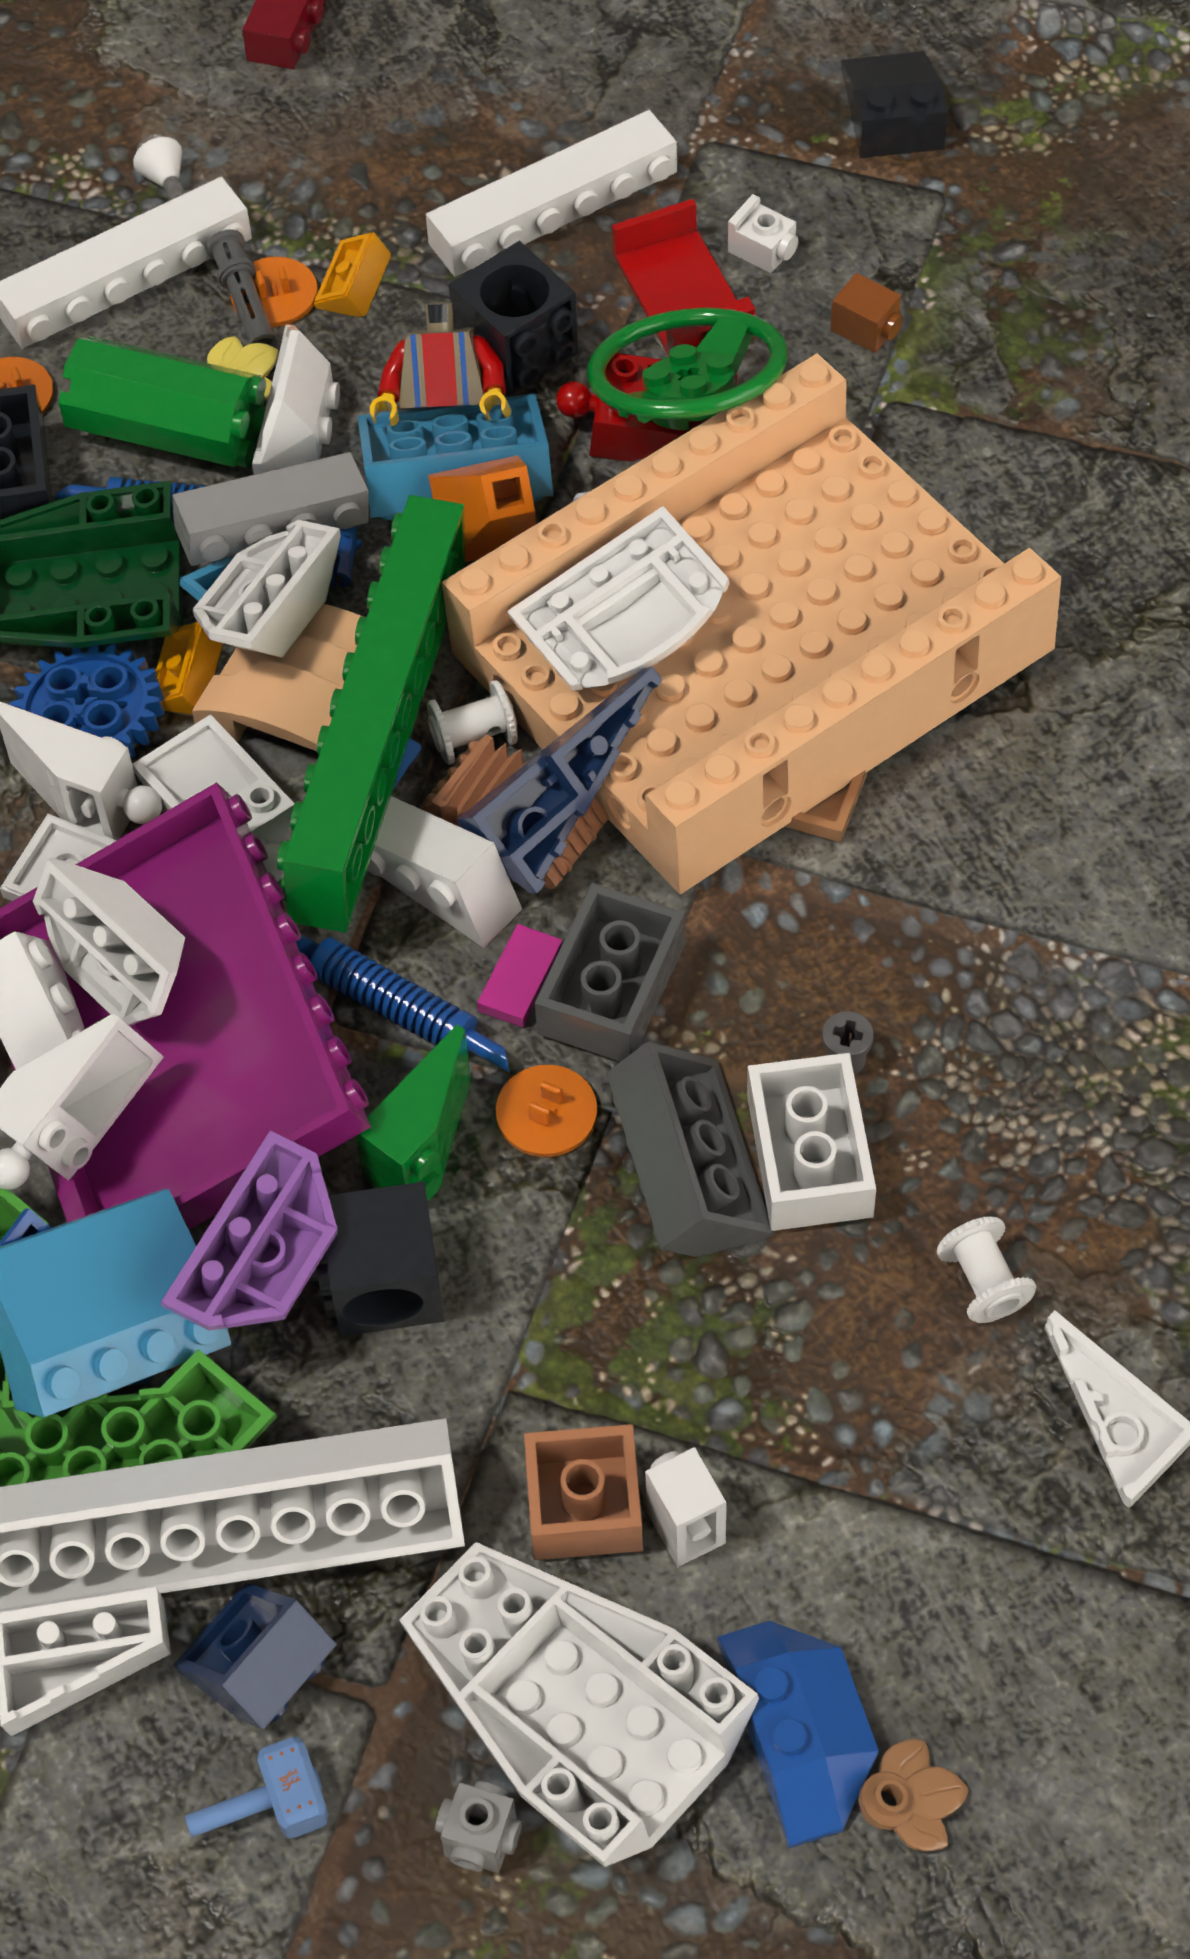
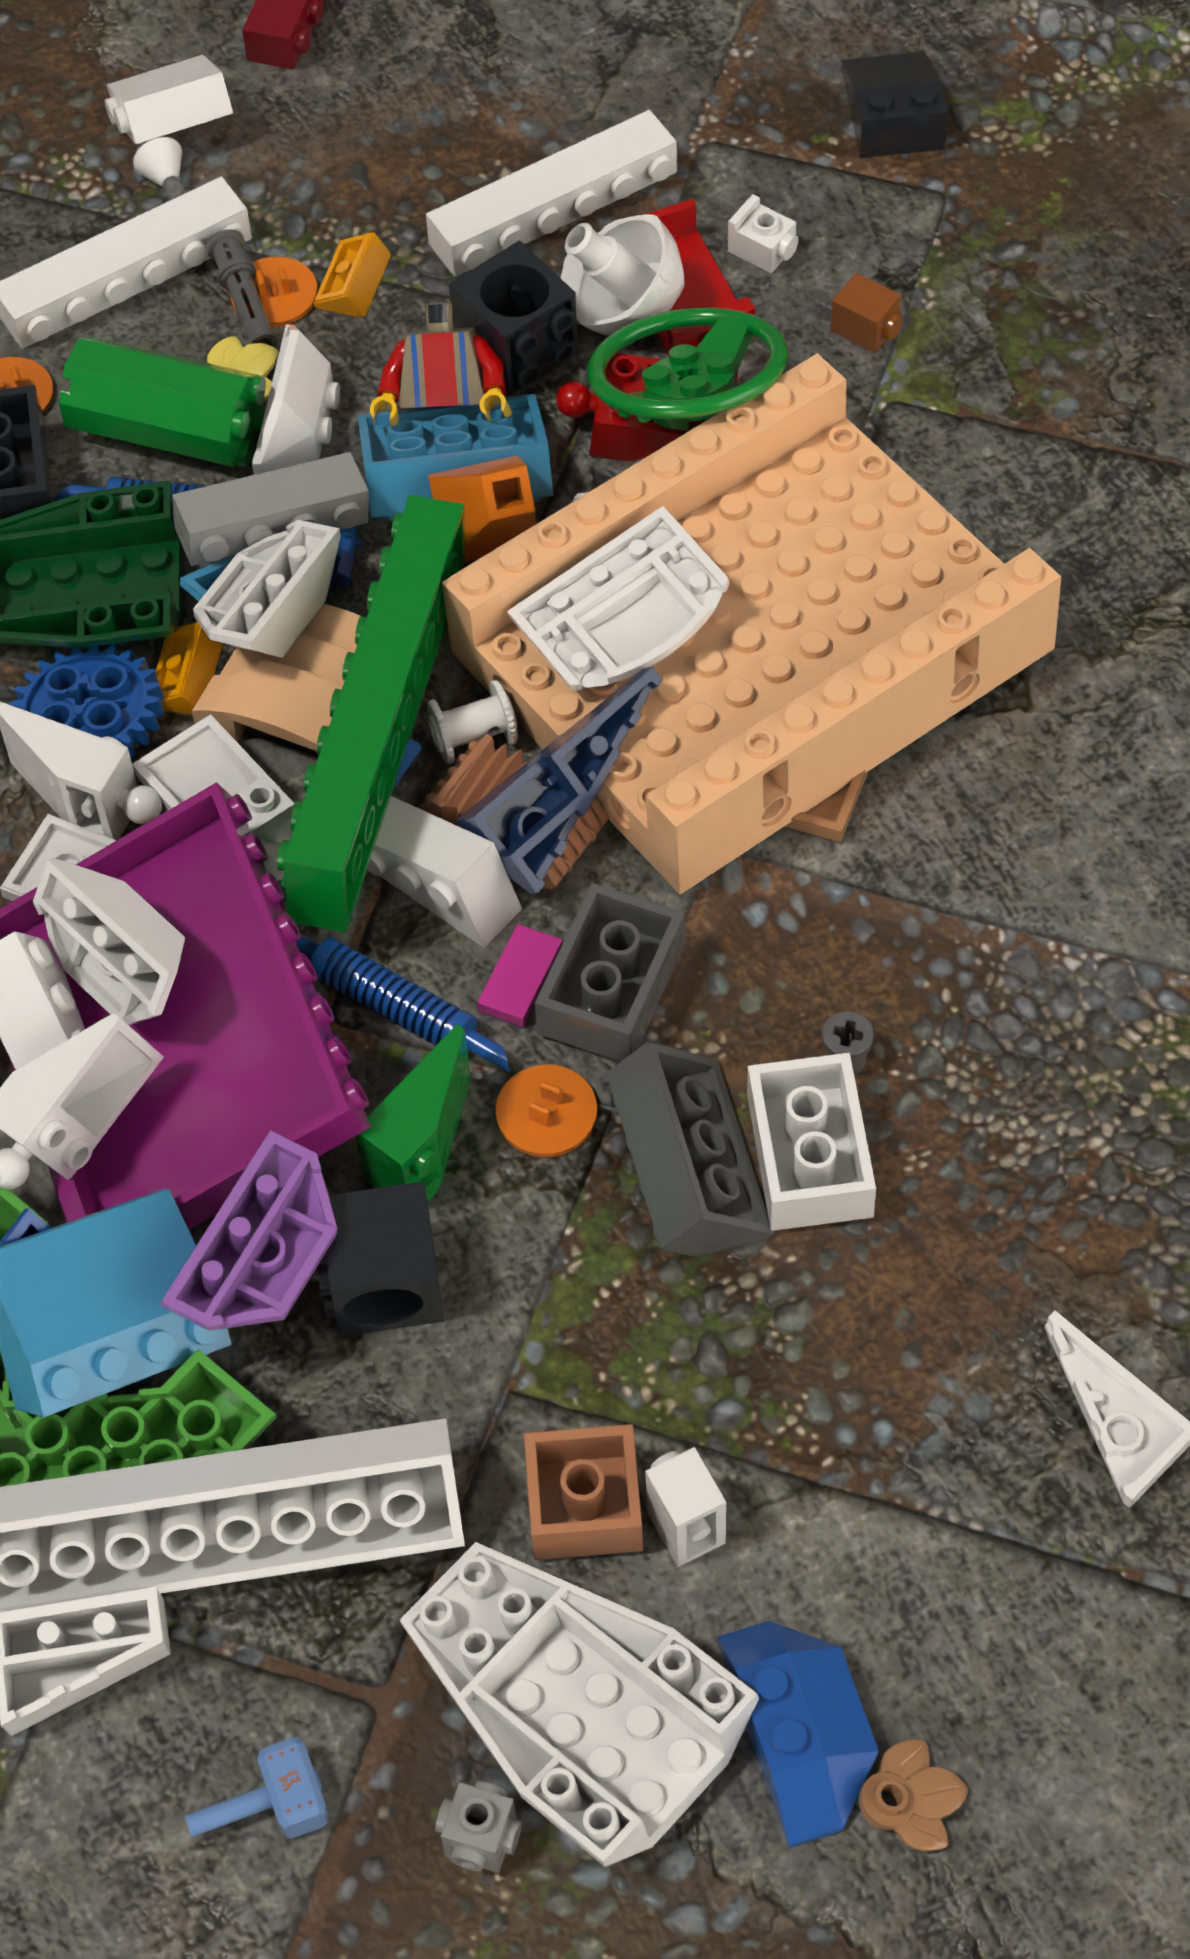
dark blue slope [173,1583,337,1730] -> none
white hose [937,1217,1036,1323] -> none
none -> white brick [105,55,233,144]
none -> white piece [561,214,685,336]

